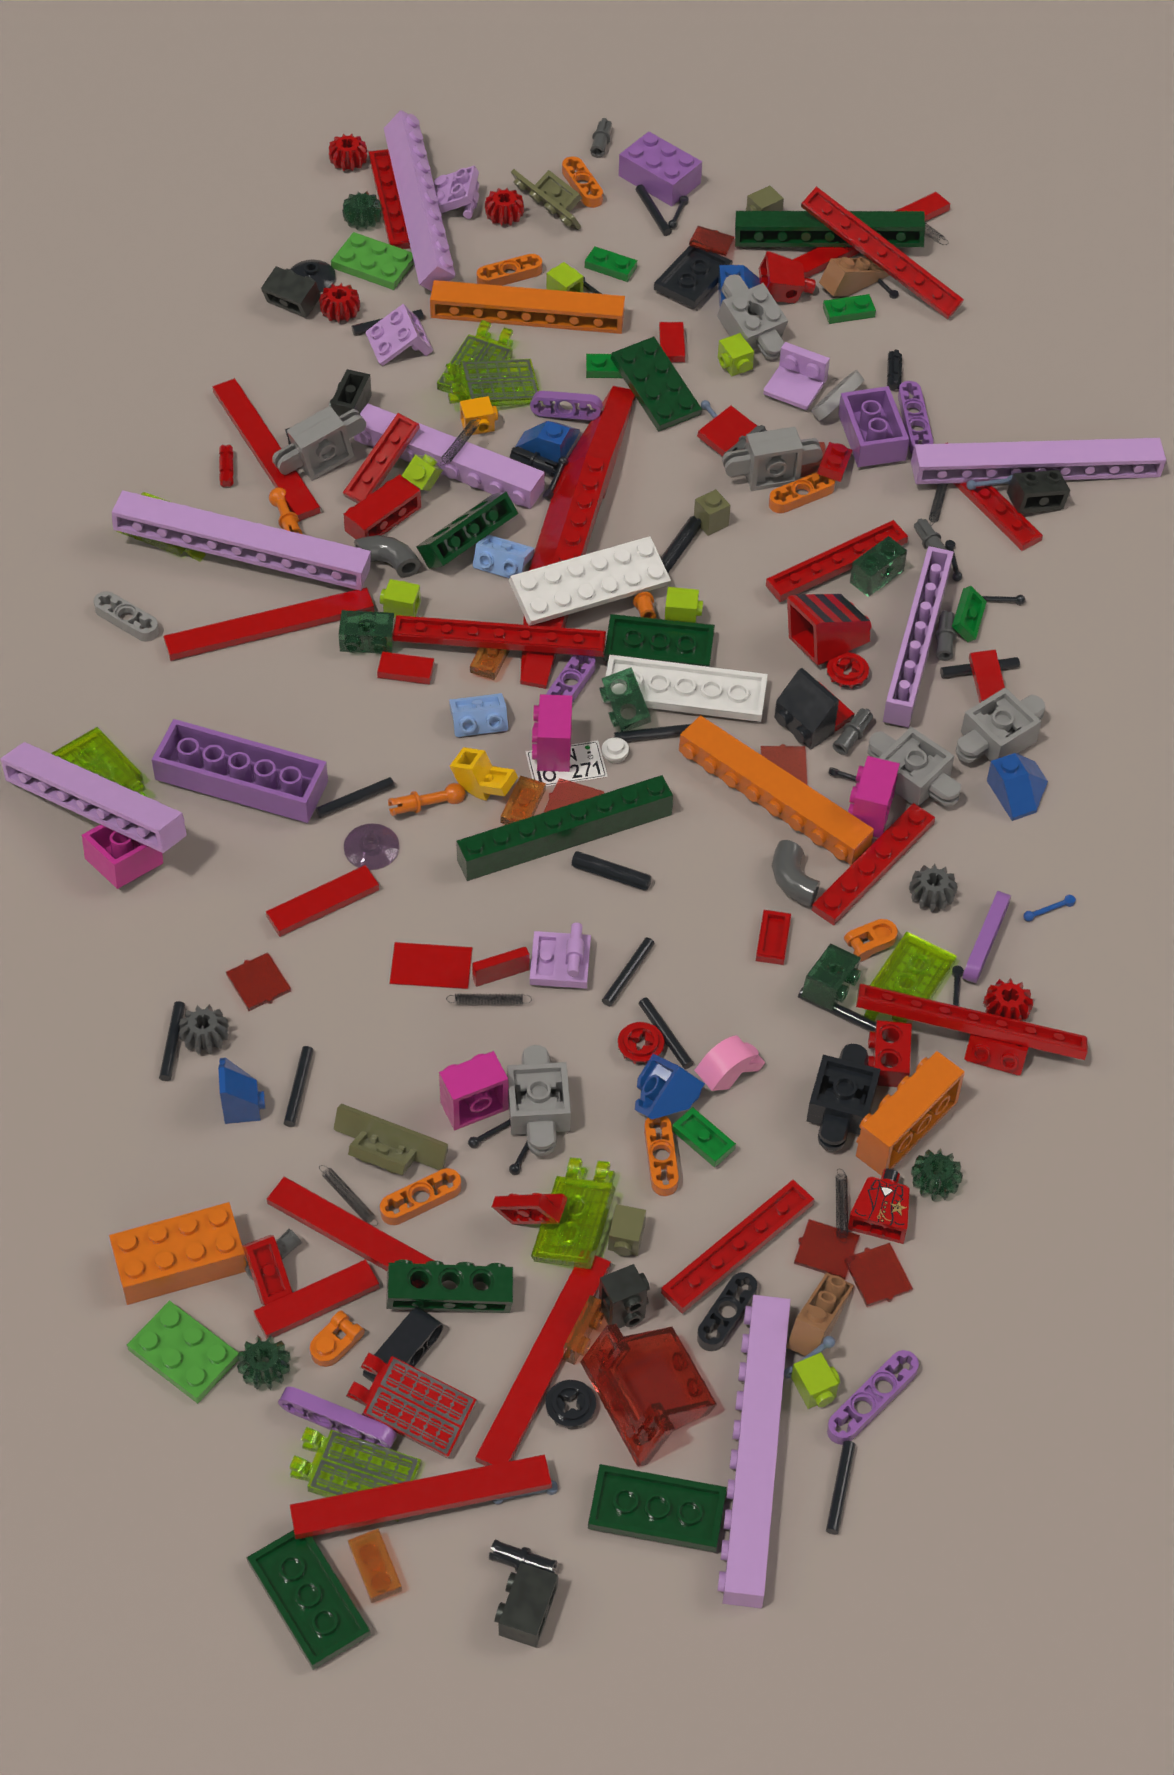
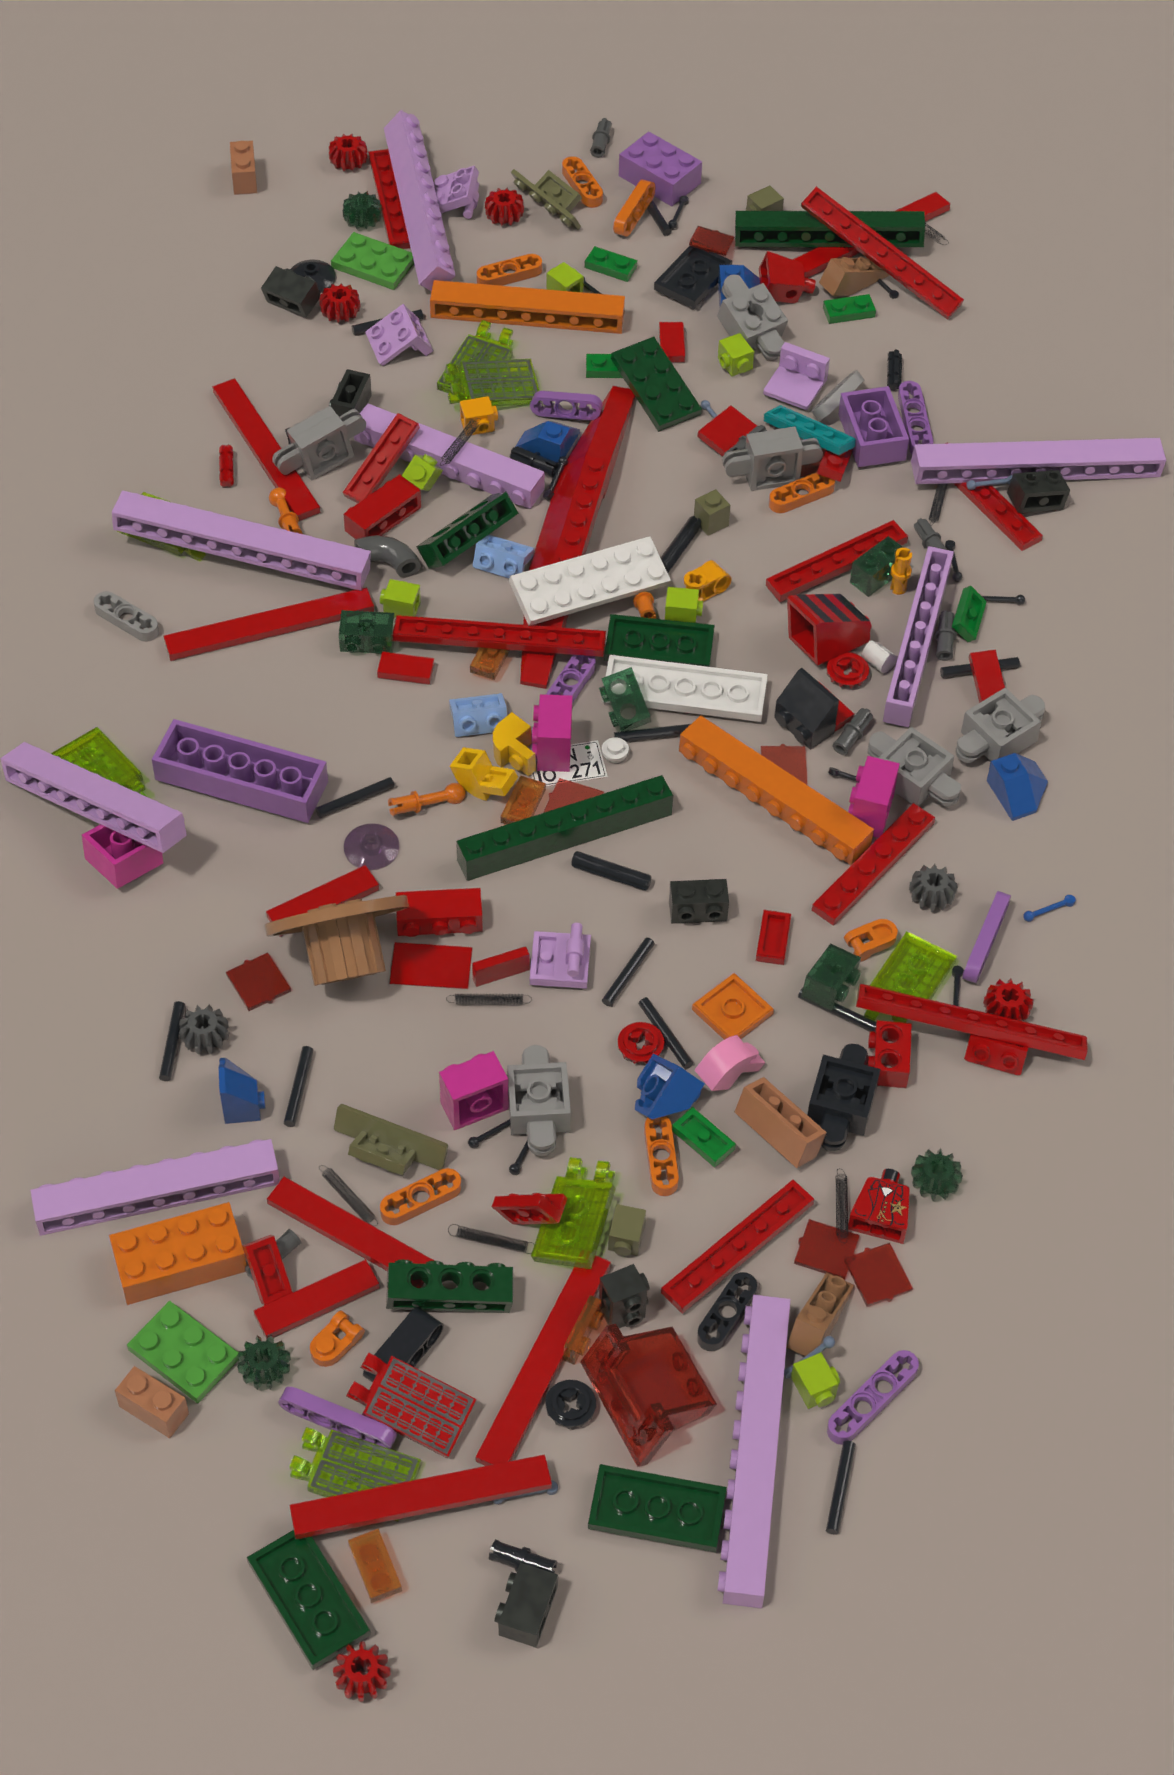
dark grey cylinder [772,840,820,907] -> none
orange brick [856,1051,965,1176] -> none
none -> lavender brick [30,1139,280,1236]
none -> nougat brick [115,1366,189,1439]
none -> nougat brick [230,140,257,195]
none -> medium nougat piece [264,895,409,986]
none -> red gear [333,1641,391,1703]
none -> red brick [396,888,483,937]
none -> black piece [448,1224,536,1254]
none -> yellow brick [492,712,536,776]
none -> orange beam [613,179,656,237]
none -> pearl dark grey brick [669,879,729,924]
none -> light orange piece [684,560,732,602]
none -> orange tile [692,973,774,1040]
none -> nougat brick [734,1077,827,1168]
none -> teal tile [764,405,856,455]
none -> white brick [862,640,898,673]
none -> light orange pin [890,548,912,595]

